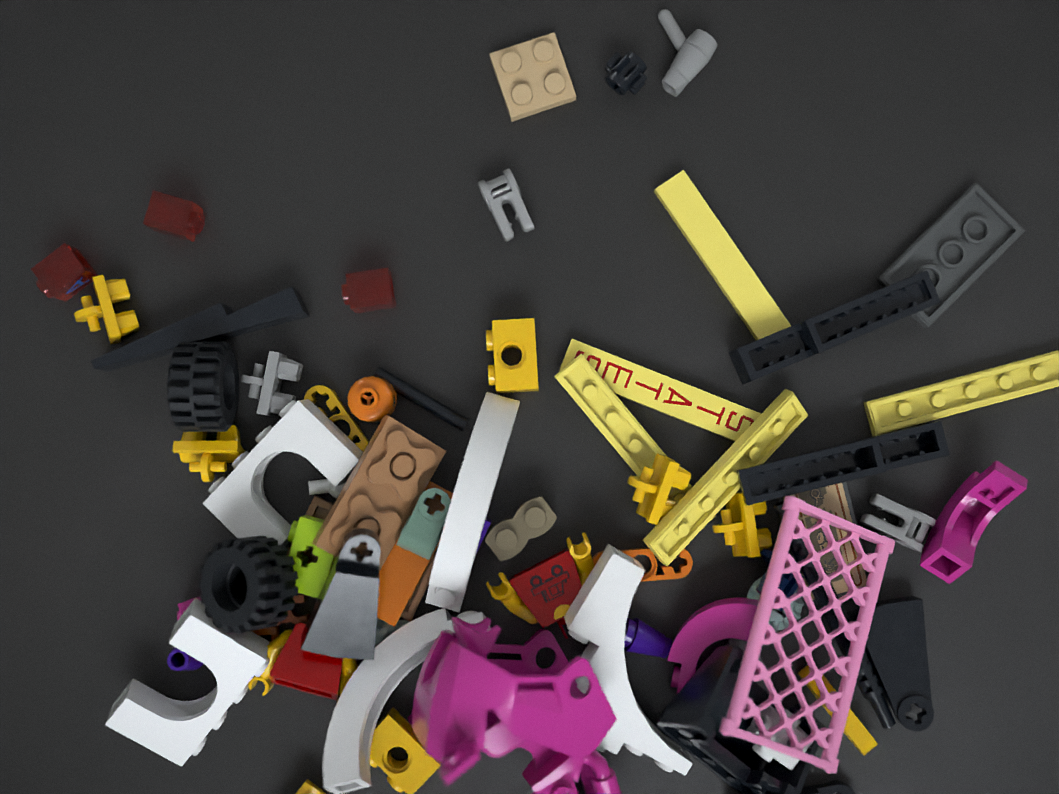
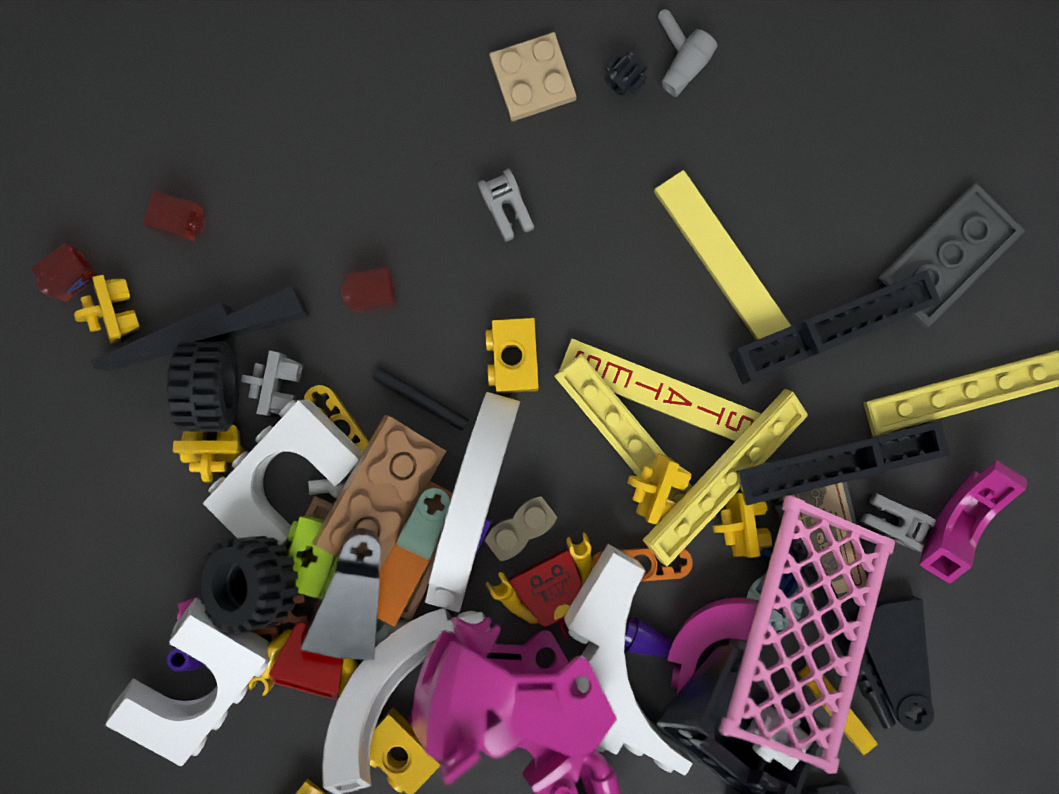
orange head [347,376,397,422] -> none

